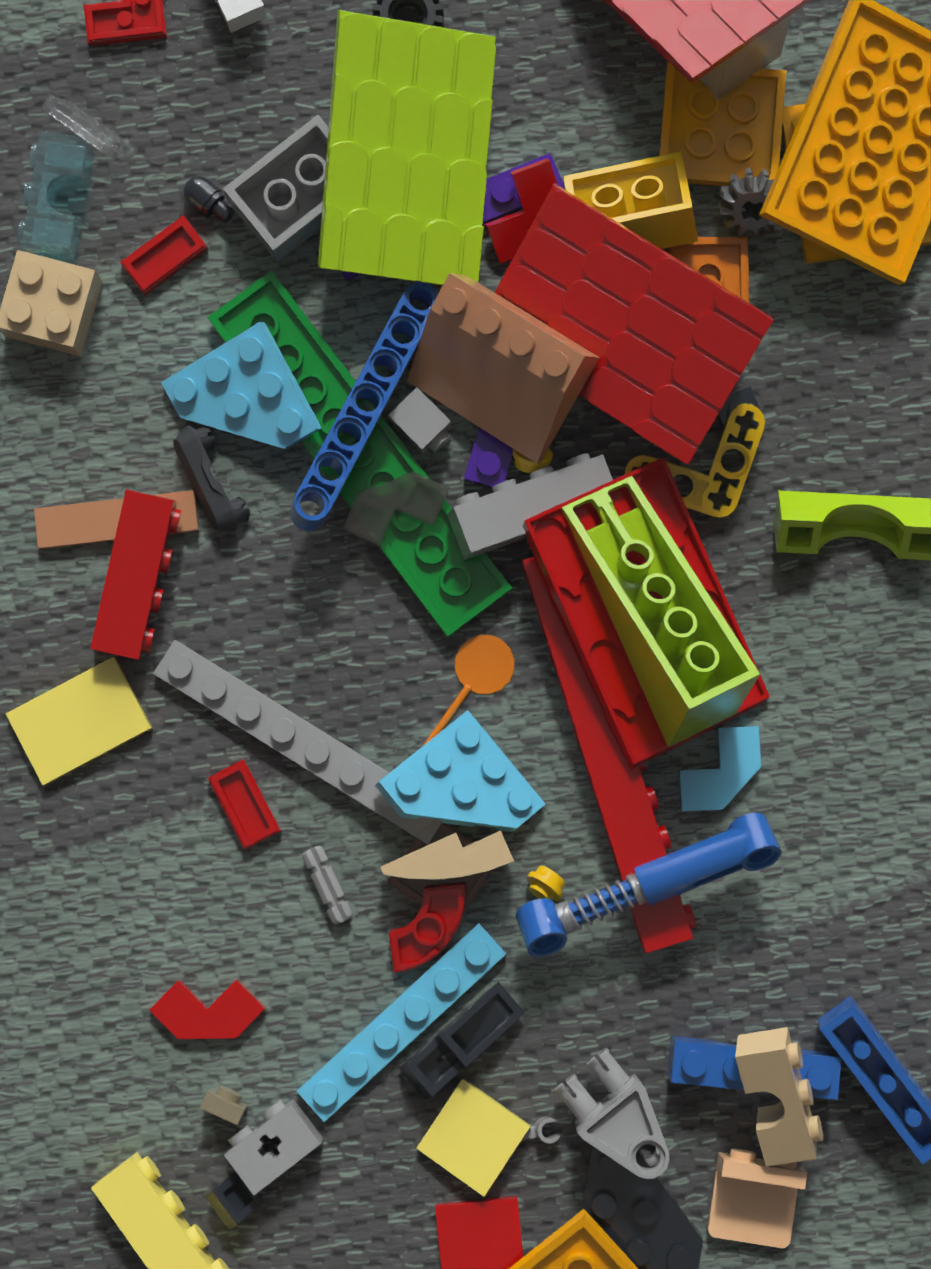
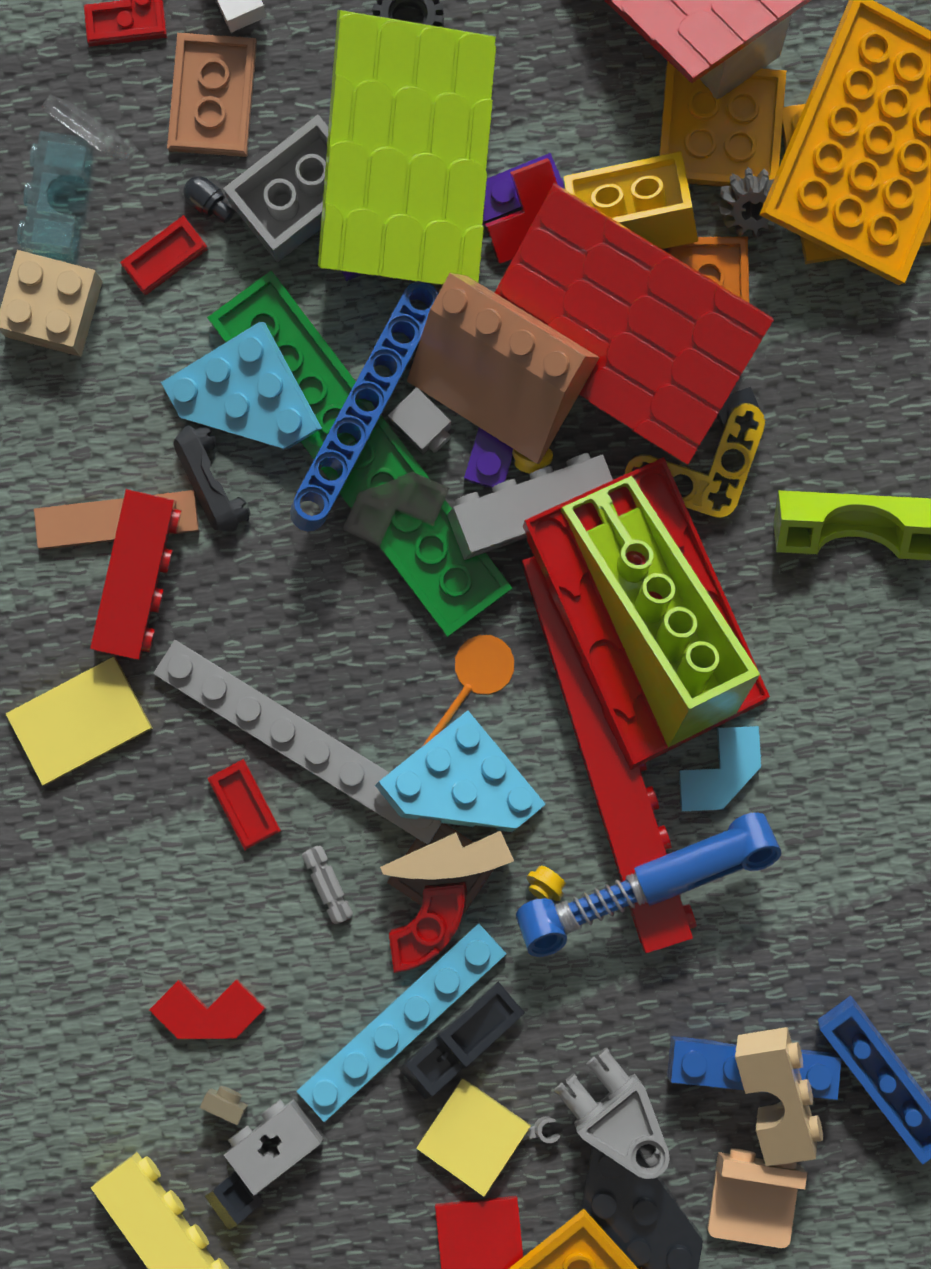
none -> nougat tile [167,33,257,157]

